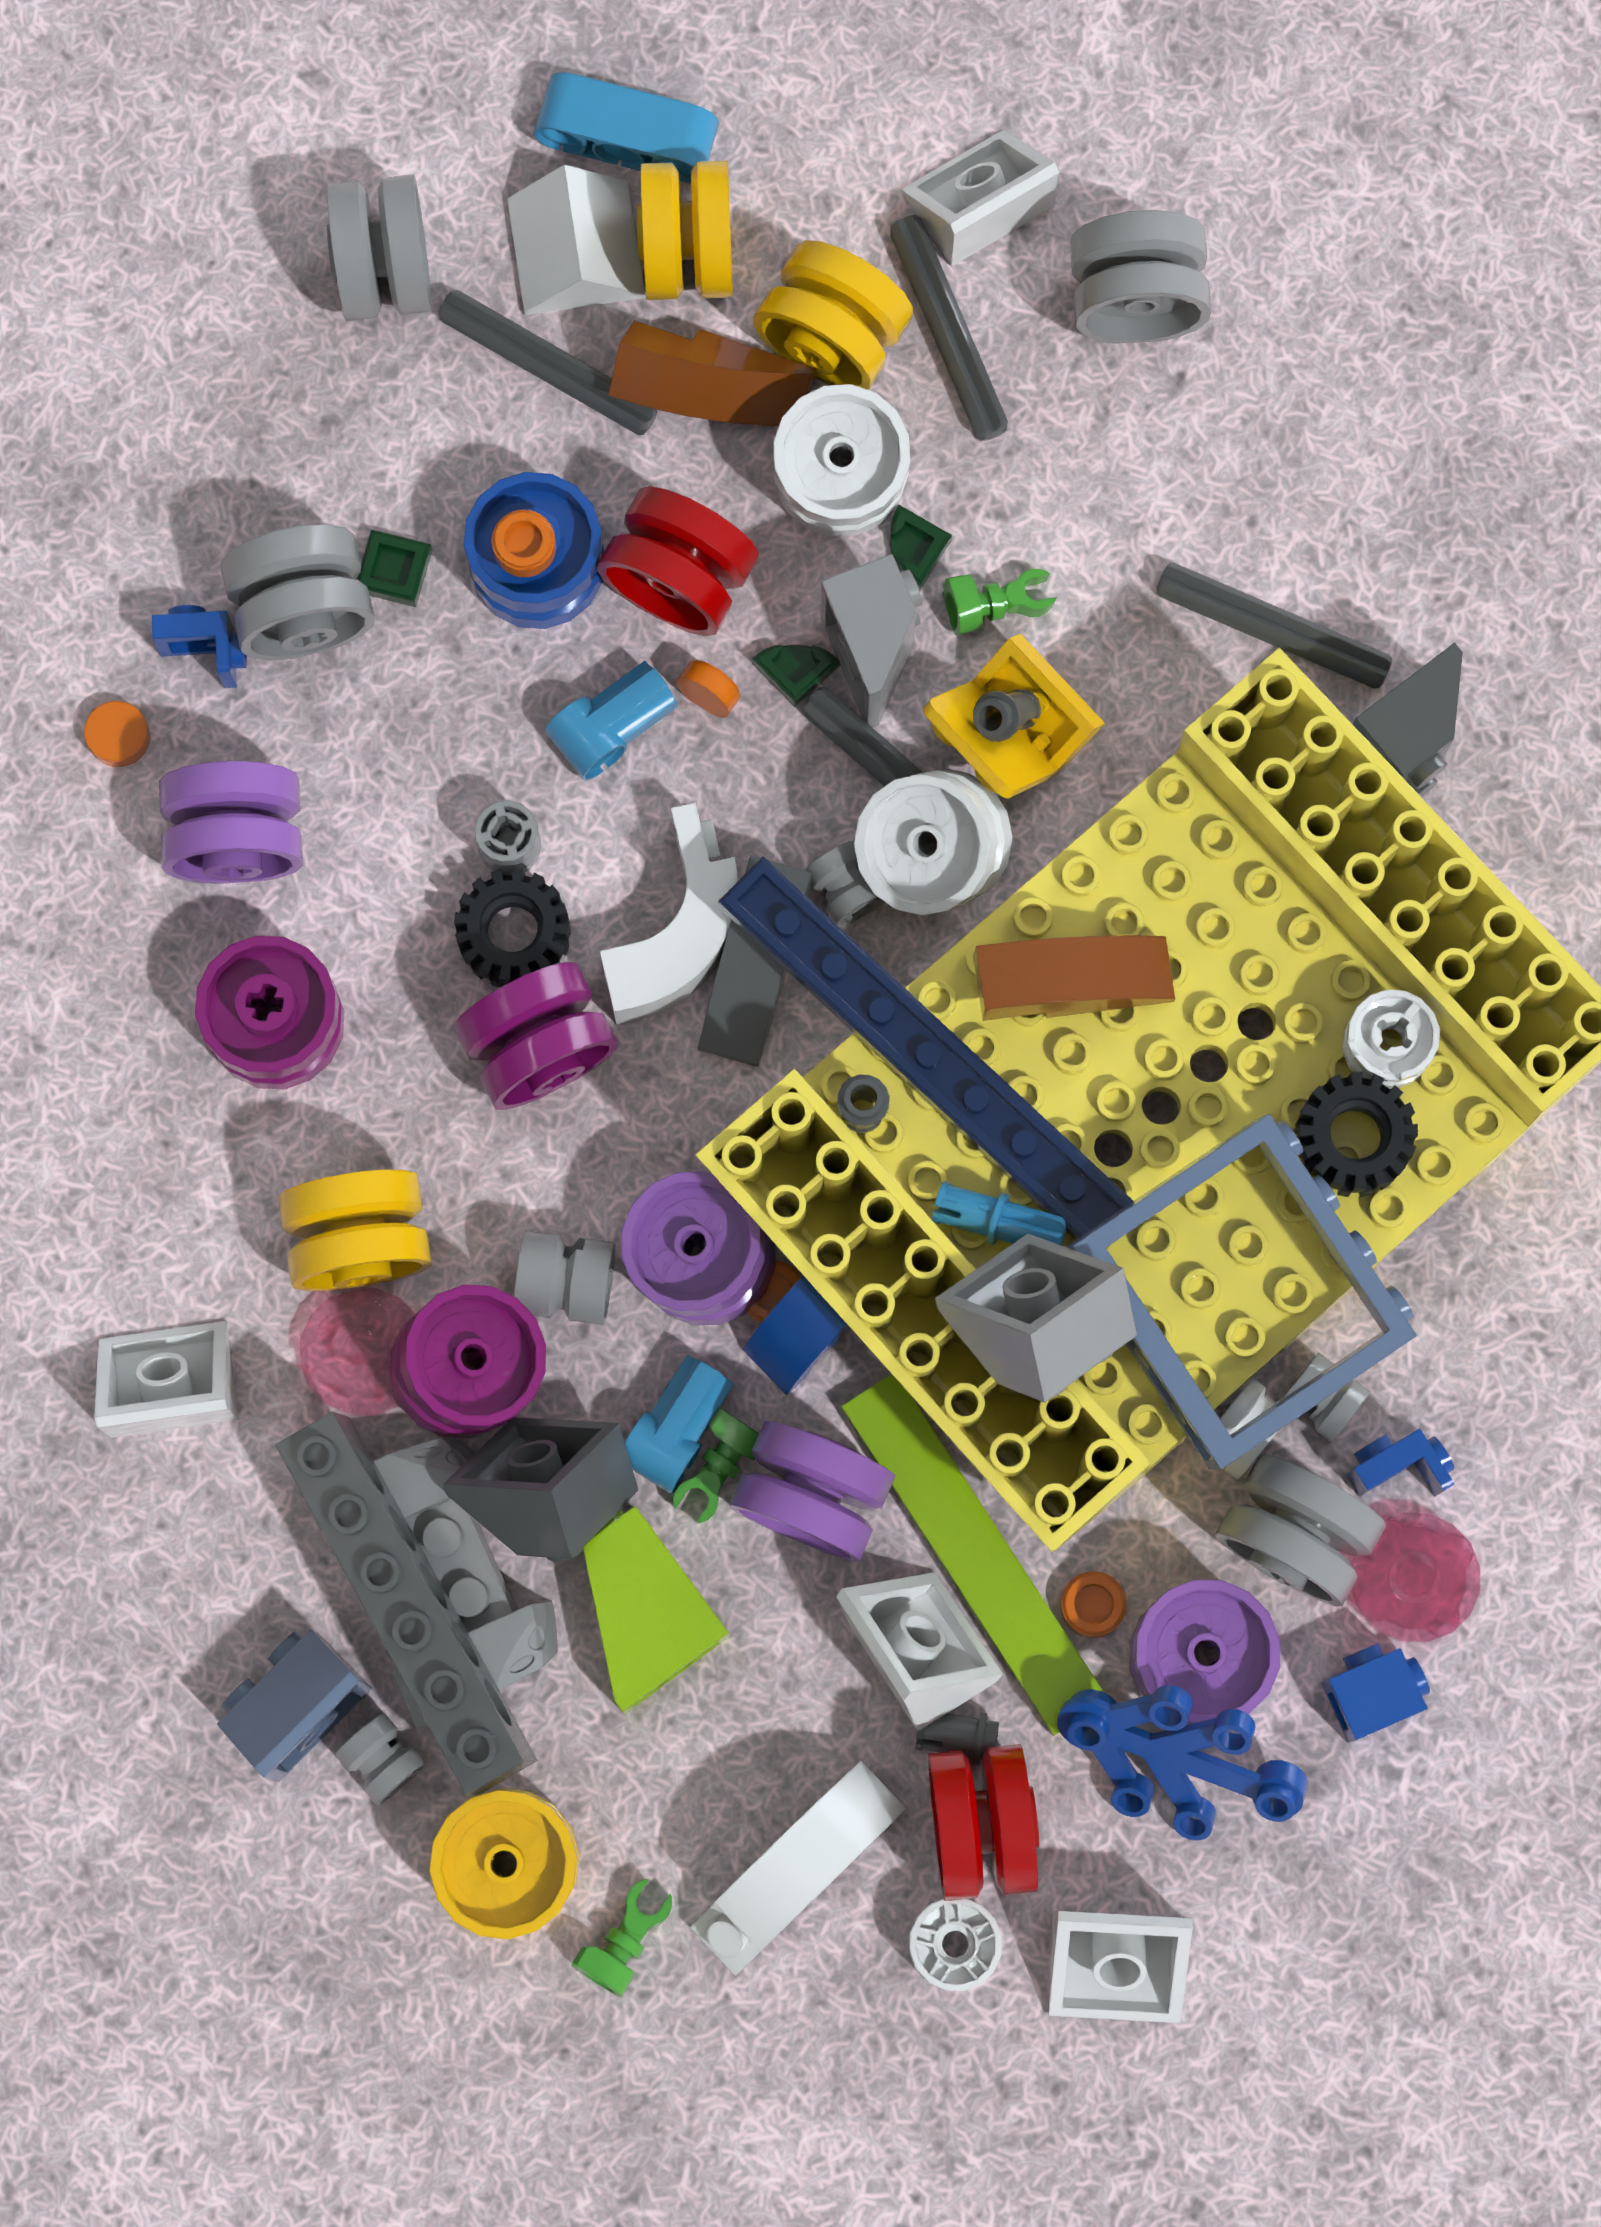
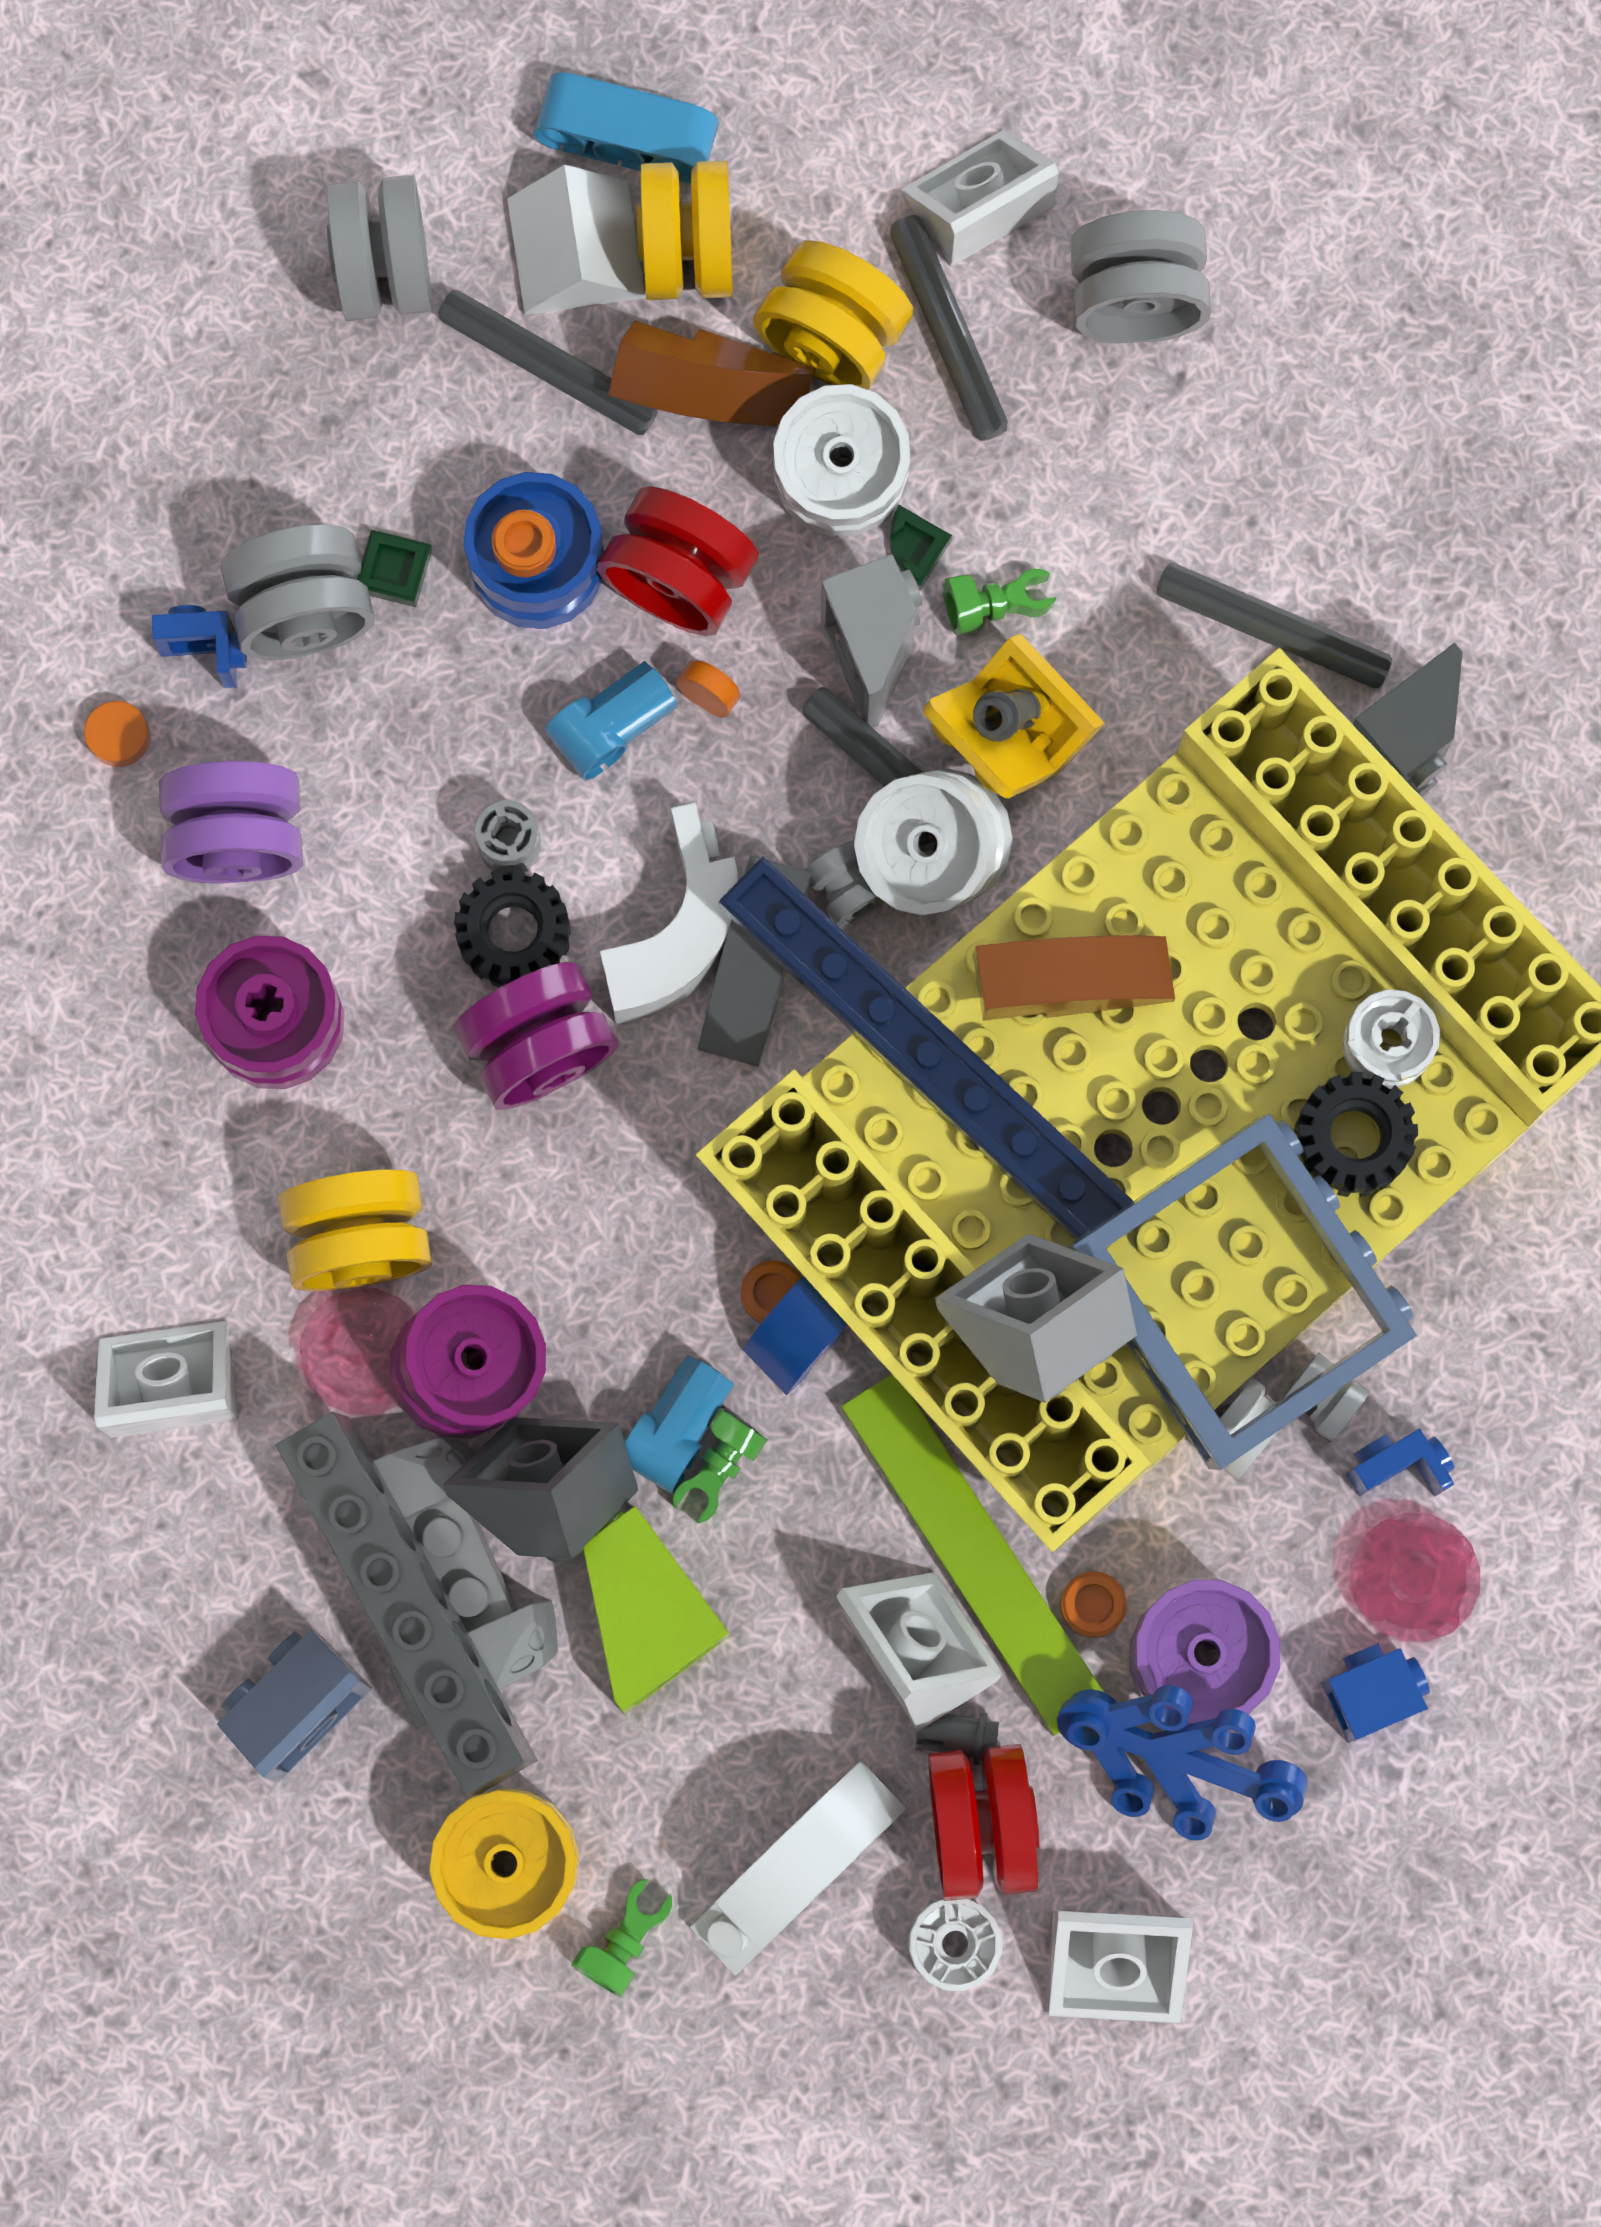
light grey wheel [335,1713,427,1806] -> none
light grey wheel [514,1230,616,1325] -> none
medium lavender wheel [621,1171,776,1326] -> none
medium lavender wheel [729,1420,895,1562] -> none
dark green tile [752,645,840,707] -> none
dark grey pin [837,1074,890,1133] -> none
dark azure axle [932,1181,1066,1245] -> none
light grey wheel [1215,1454,1386,1607] -> none

